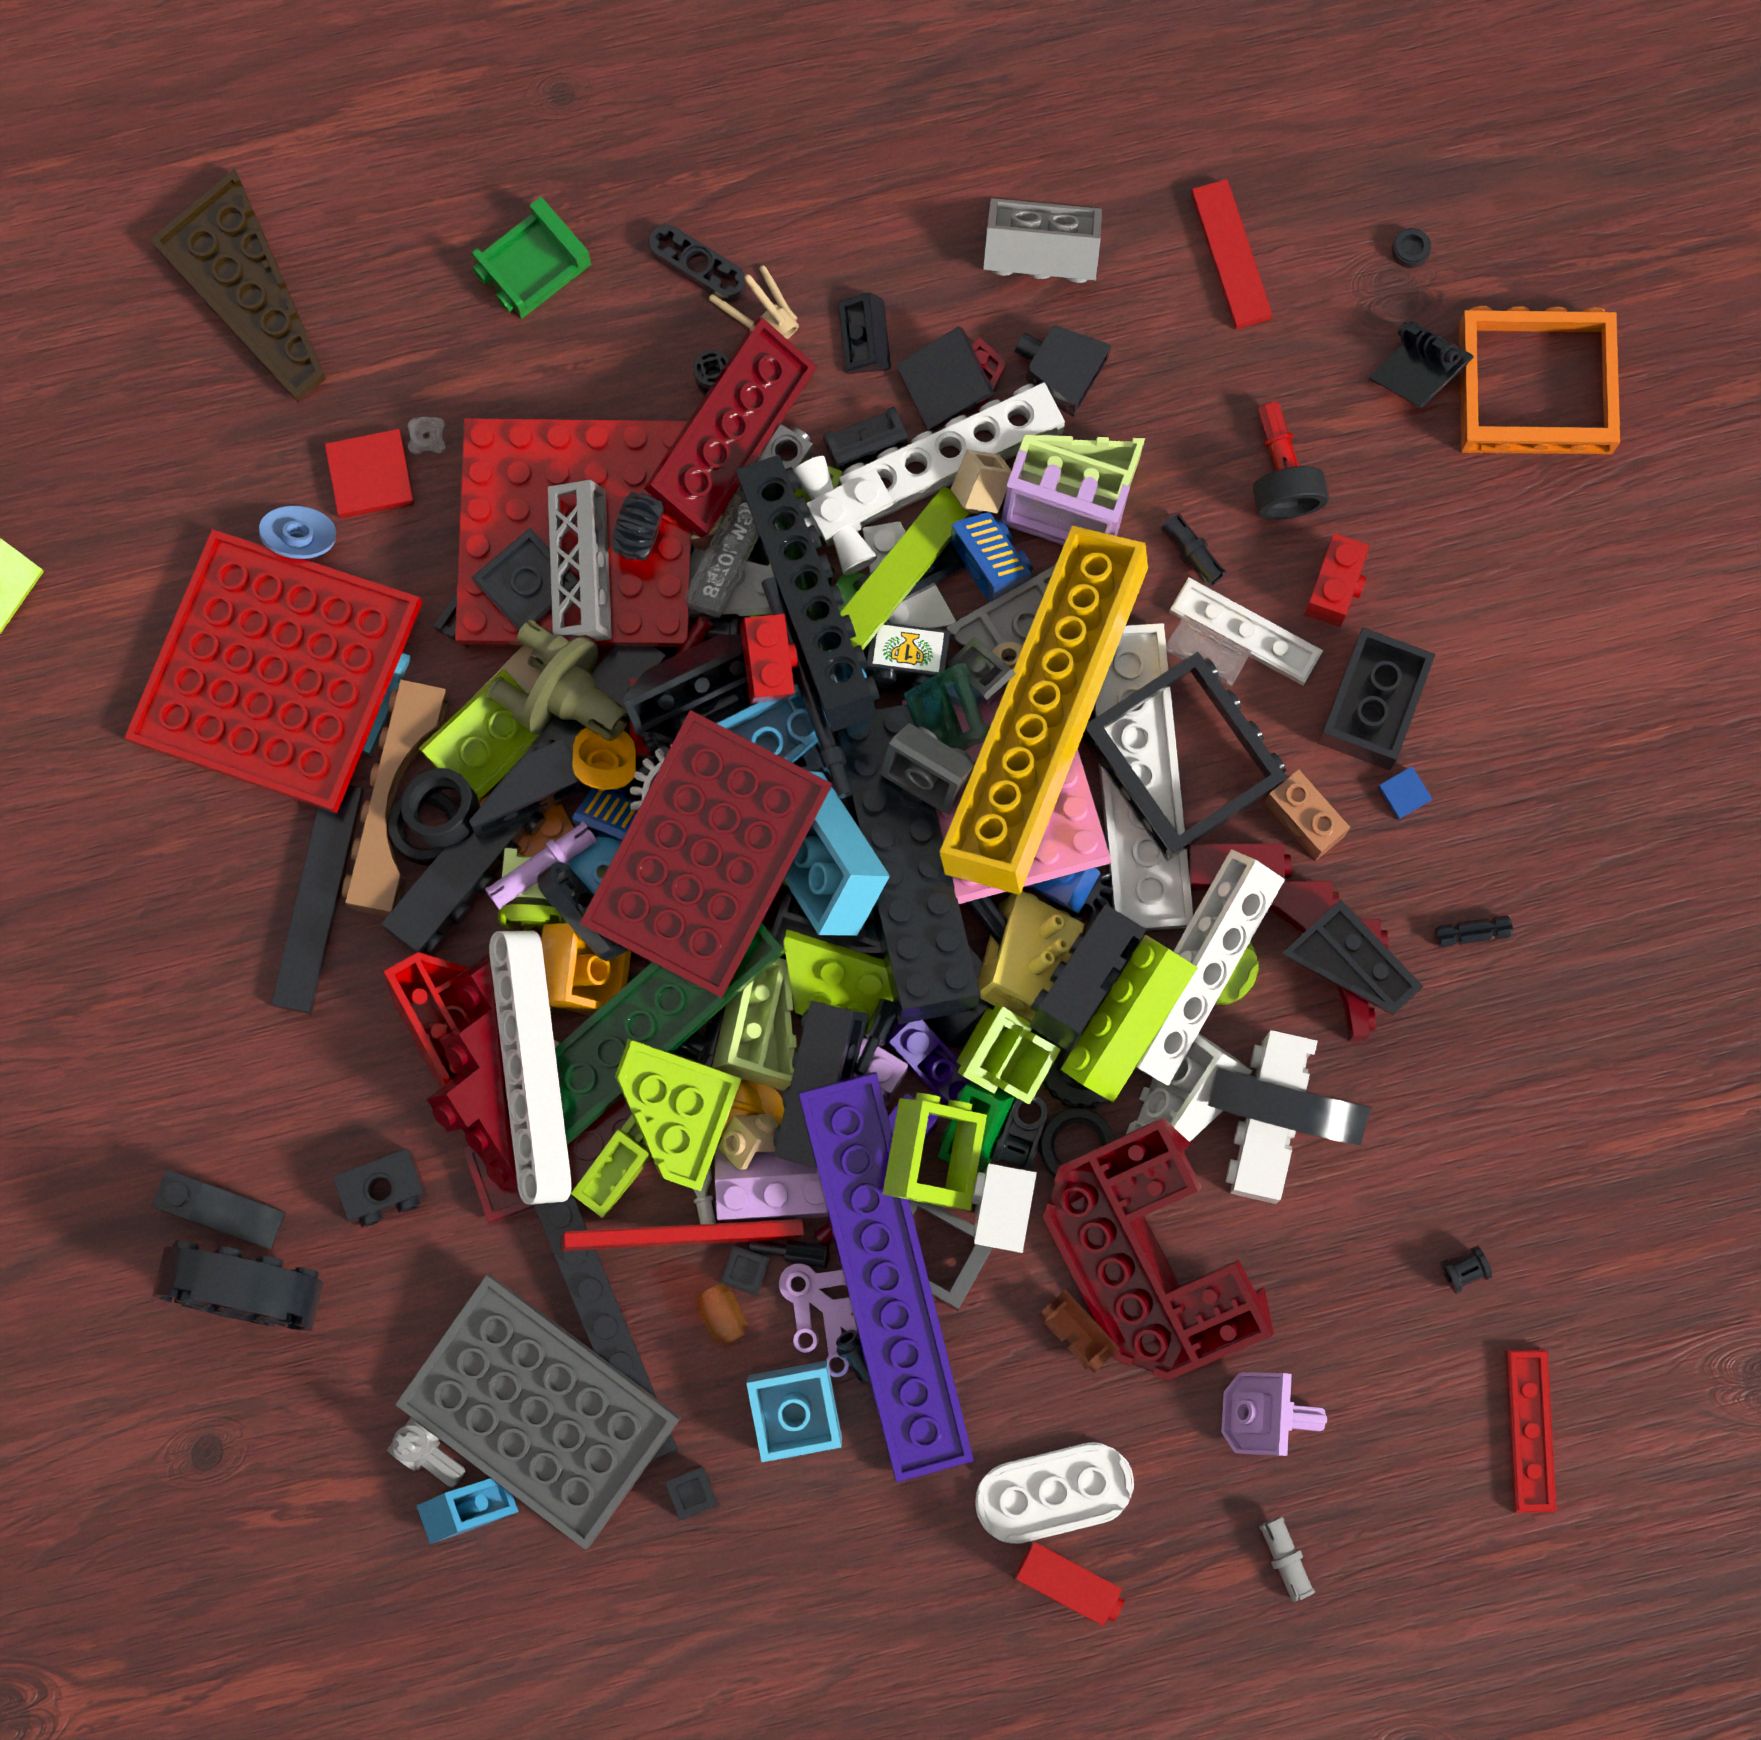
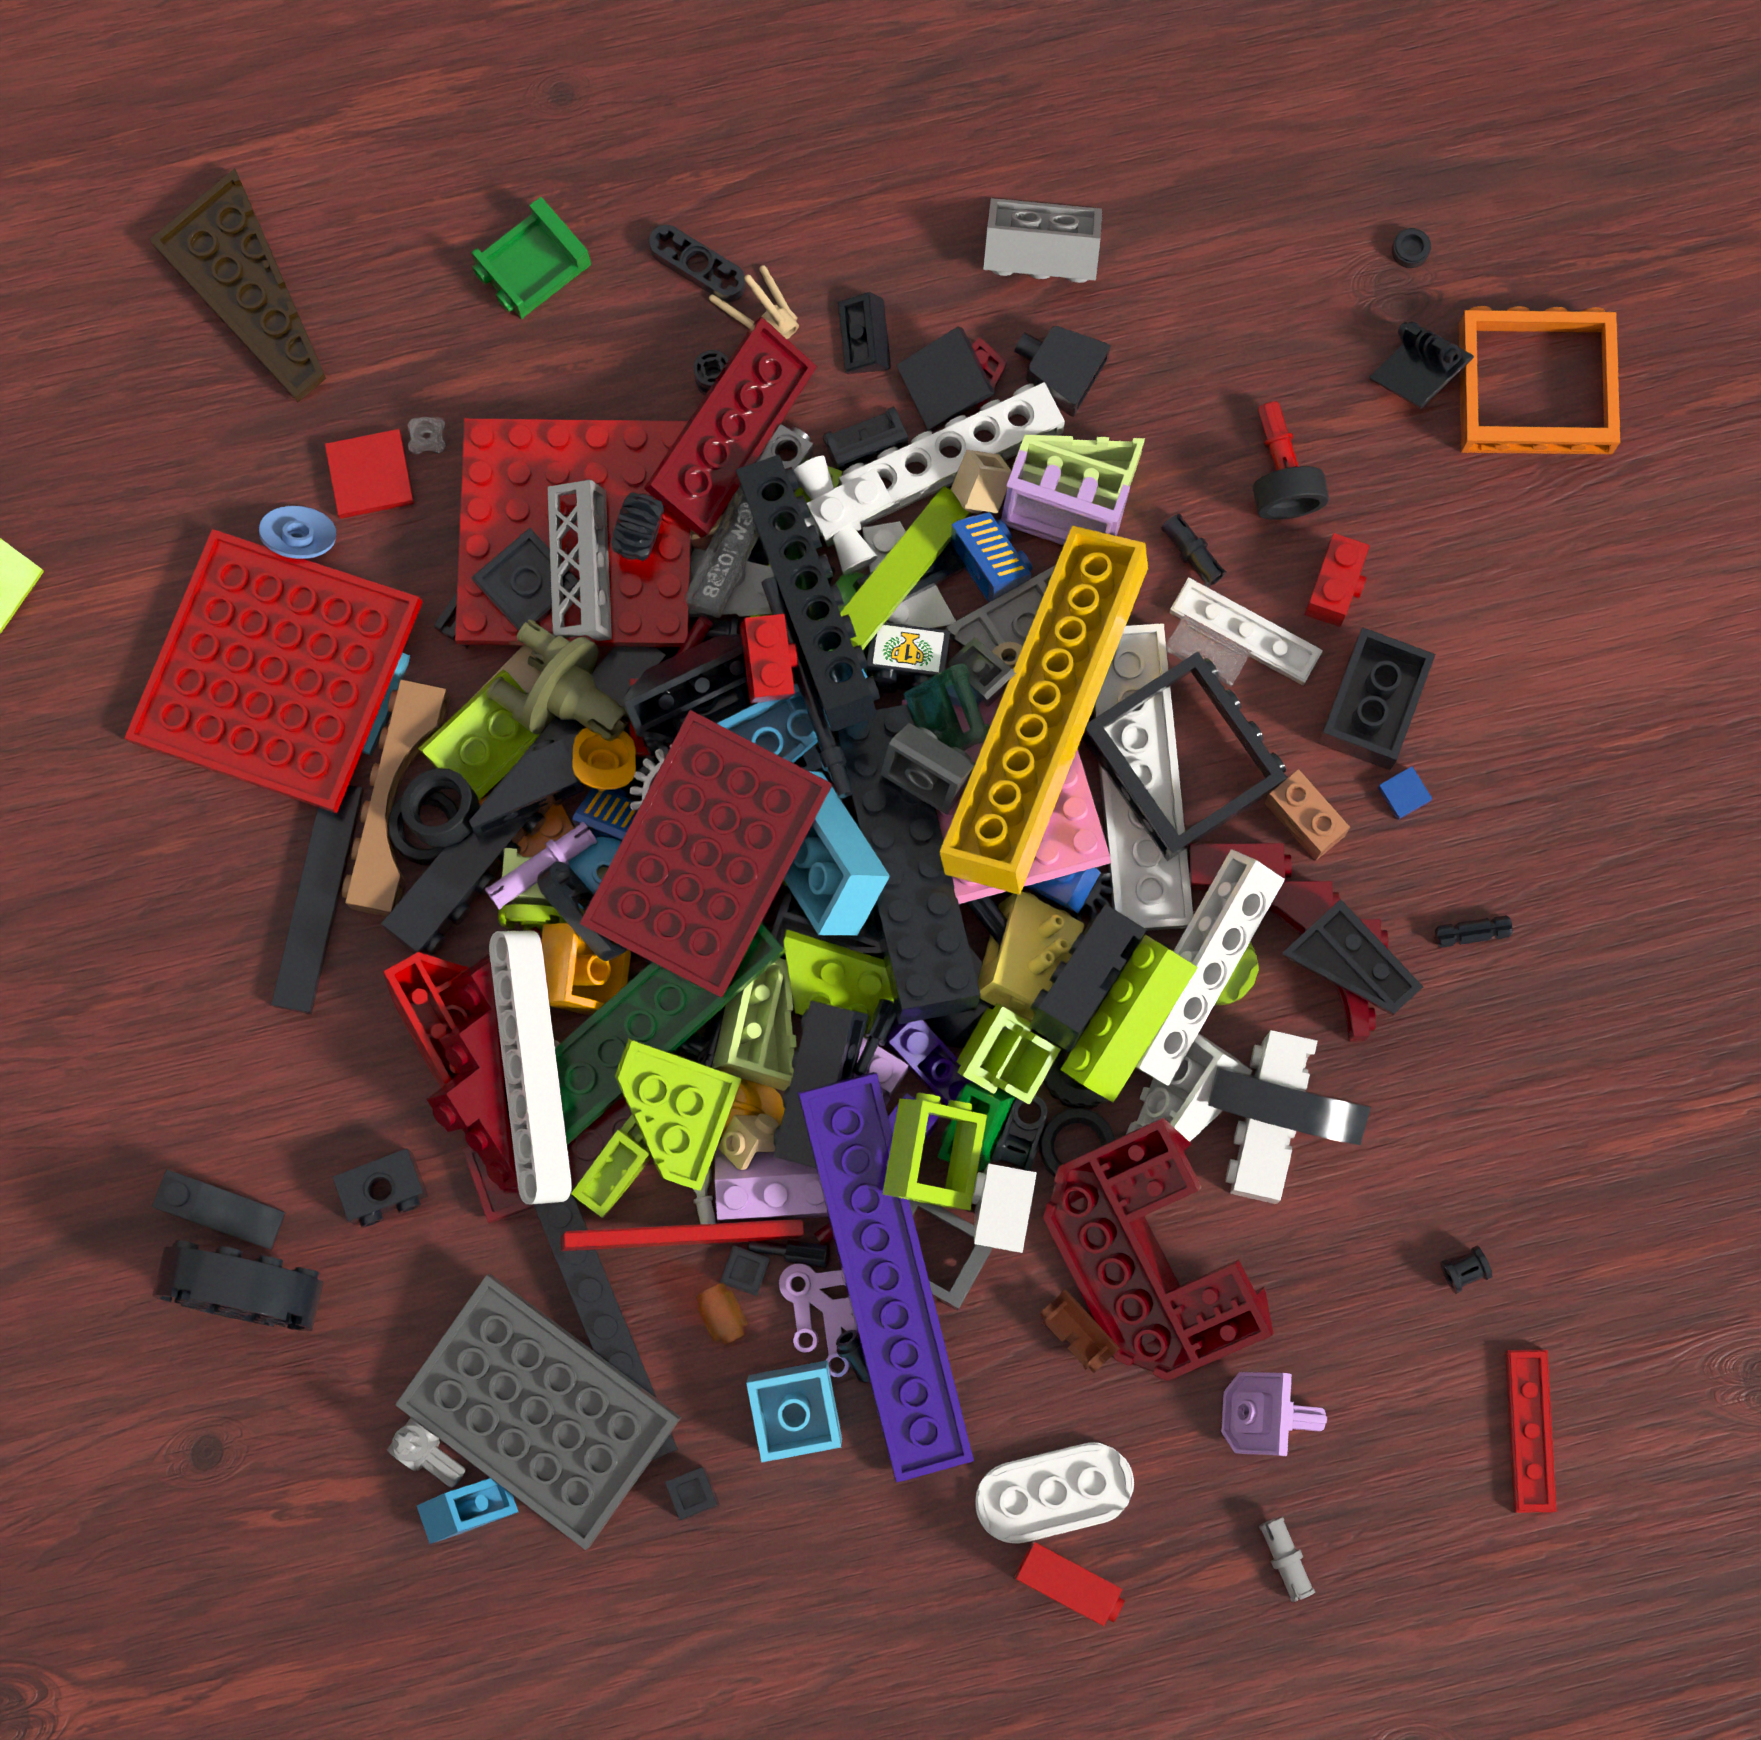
red tile [1191,179,1272,330] -> none

